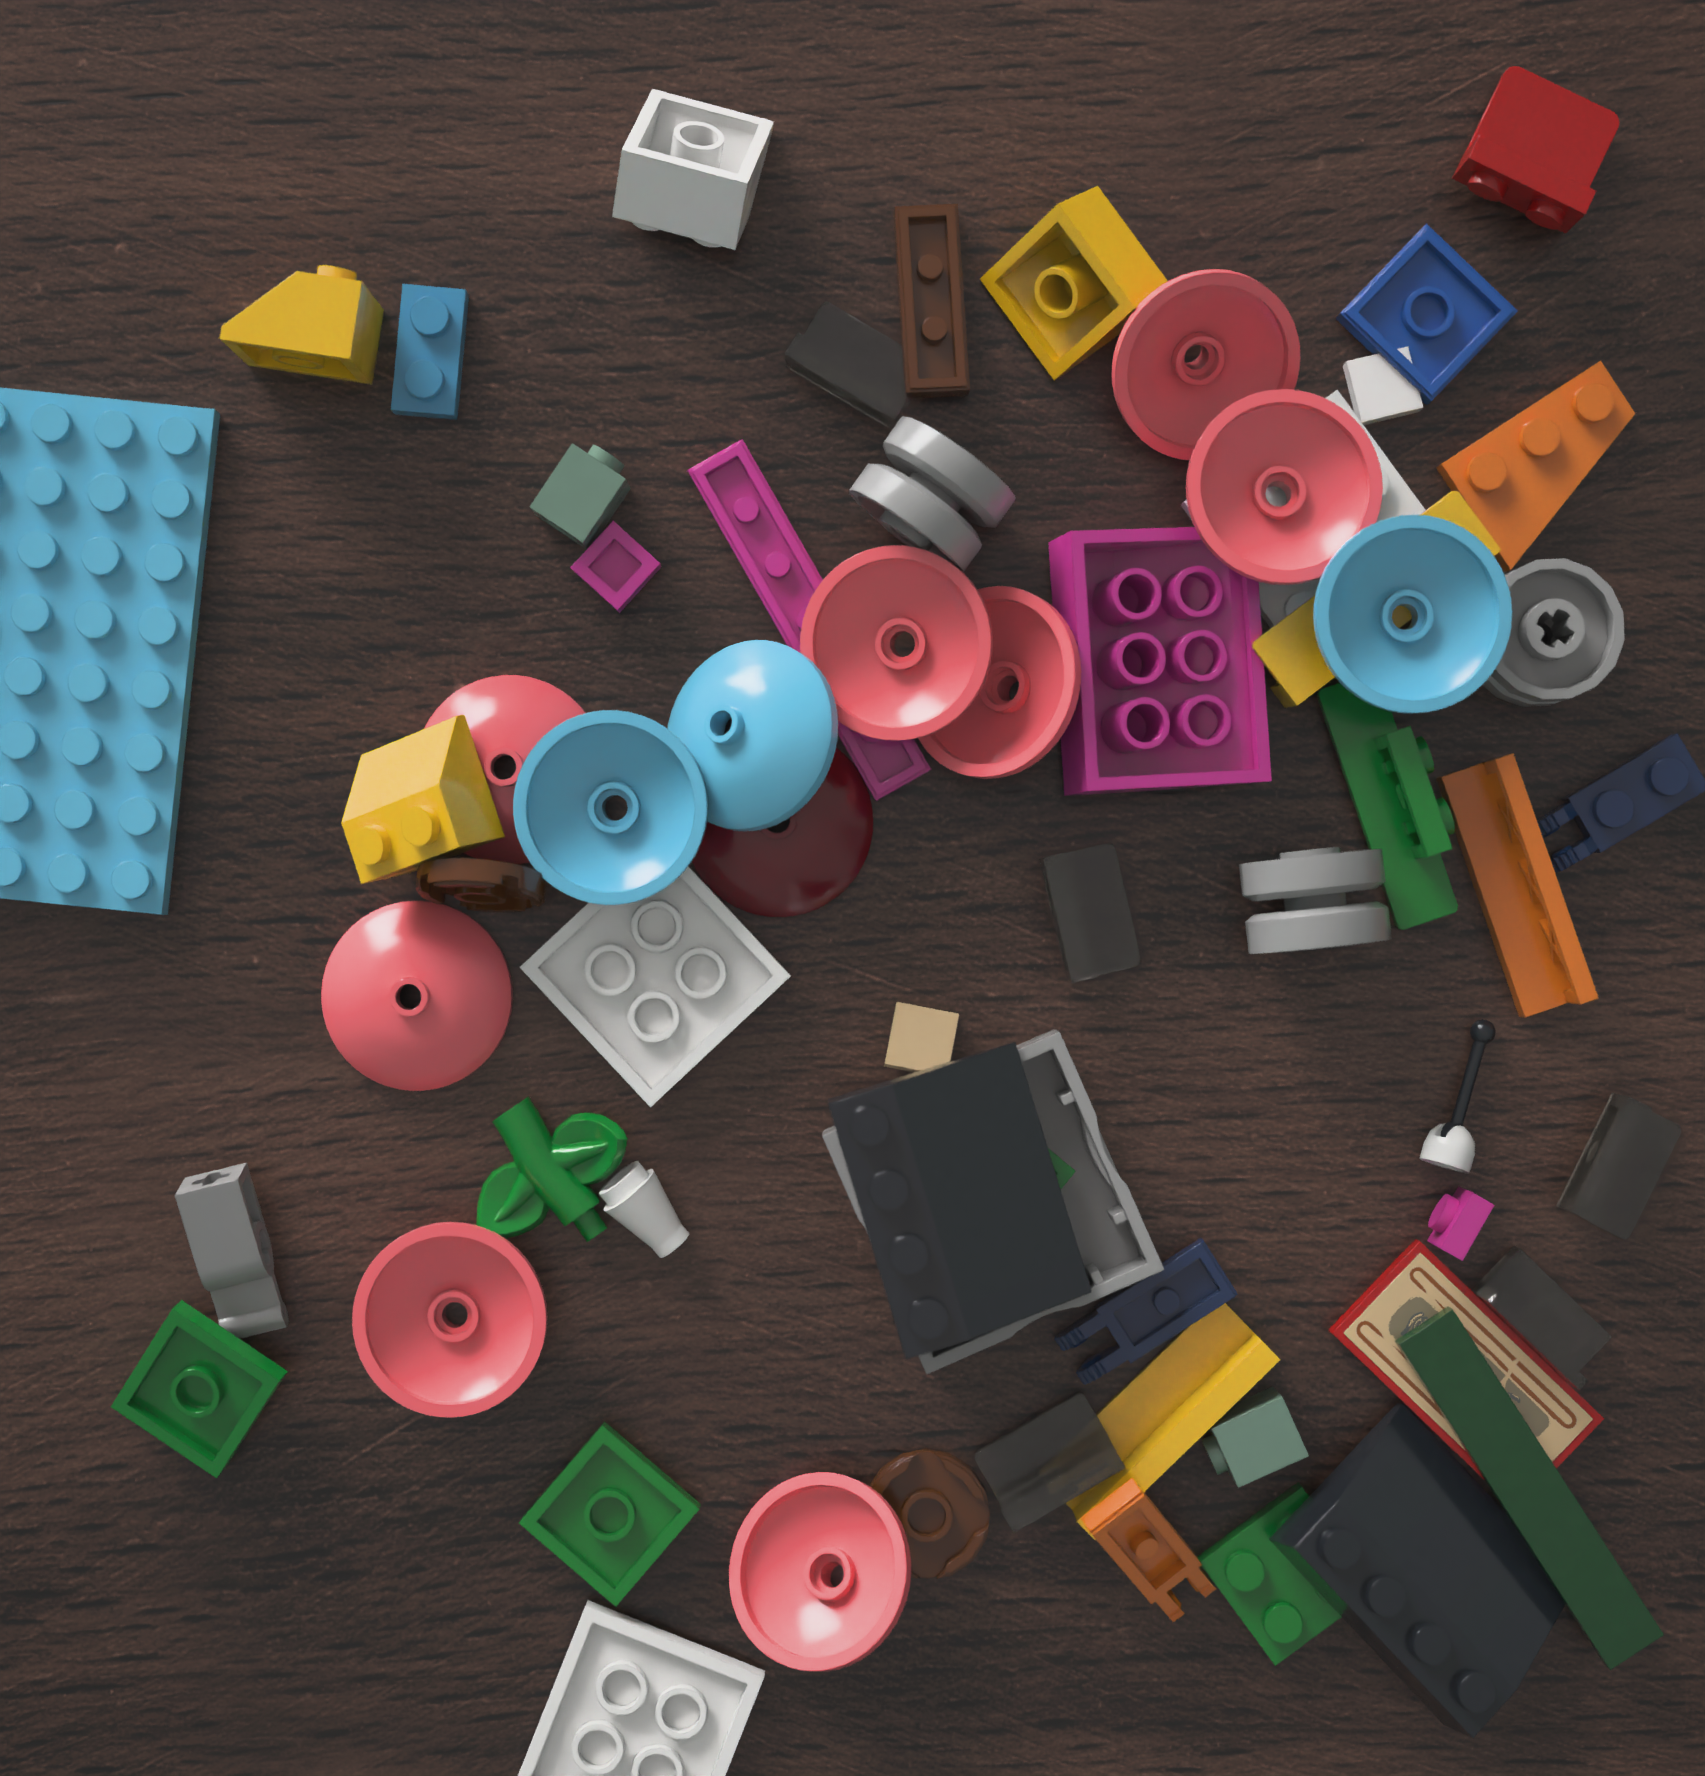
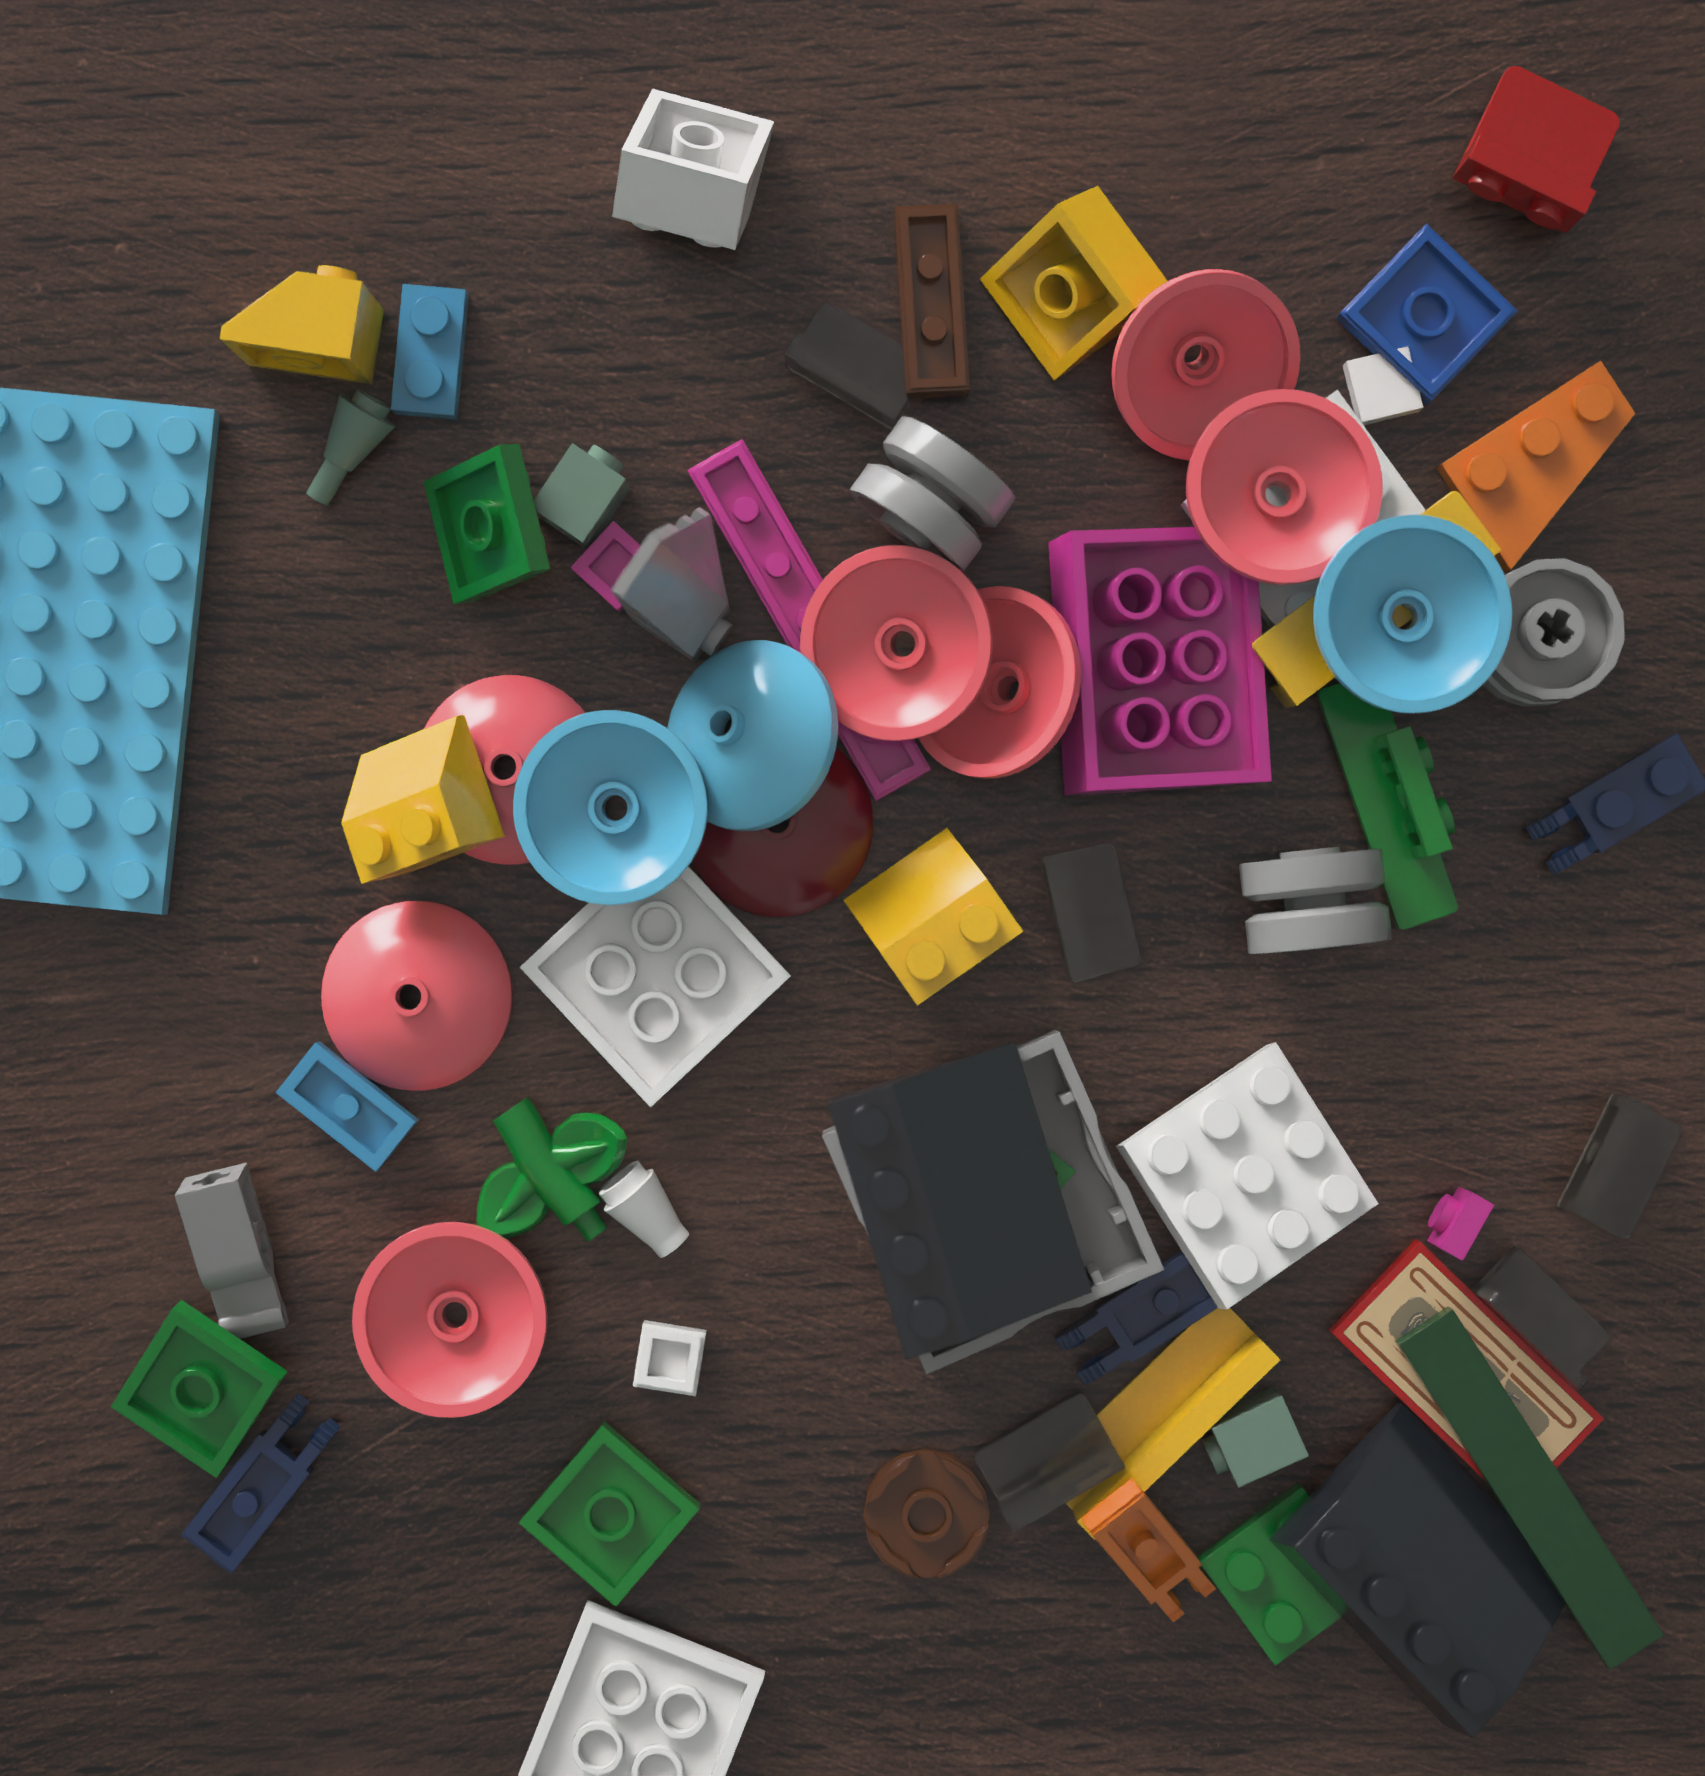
reddish brown tile [415,858,547,913] -> none
coral dish [729,1472,911,1672] -> none
tan tile [884,1002,959,1072] -> none
hinge [1419,1019,1496,1174] -> none
orange fence [1436,753,1599,1018] -> none
none -> dark blue hinge [181,1393,341,1574]
none -> dark azure plate [276,1041,419,1172]
none -> sand green cone [306,389,396,506]
none -> green plate [424,443,550,604]
none -> light grey wedge [611,507,733,663]
none -> white tile [633,1320,707,1396]
none -> yellow slope [843,828,1024,1006]
none -> white plate [1116,1042,1379,1310]

